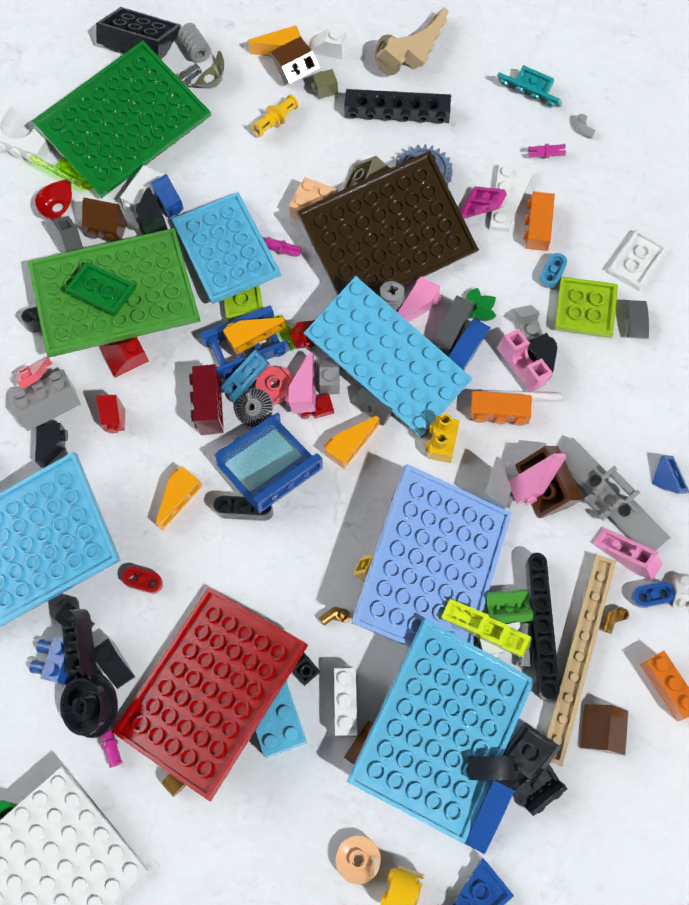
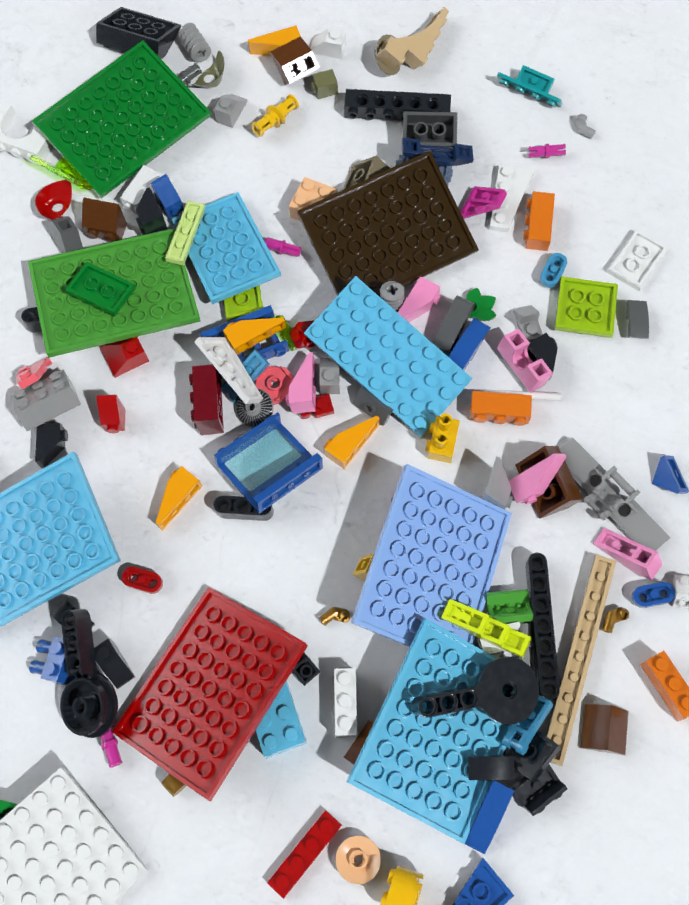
none -> yellowish green tile [165,200,205,266]
none -> white wing [195,337,263,404]
none -> light grey slope [214,94,248,128]
none -> red plate [267,810,342,899]
none -> dark blue slope [401,137,474,166]
none -> dark grey slope [403,112,458,148]
none -> black beam [411,657,539,725]
none -> dark azure plate [503,696,553,755]

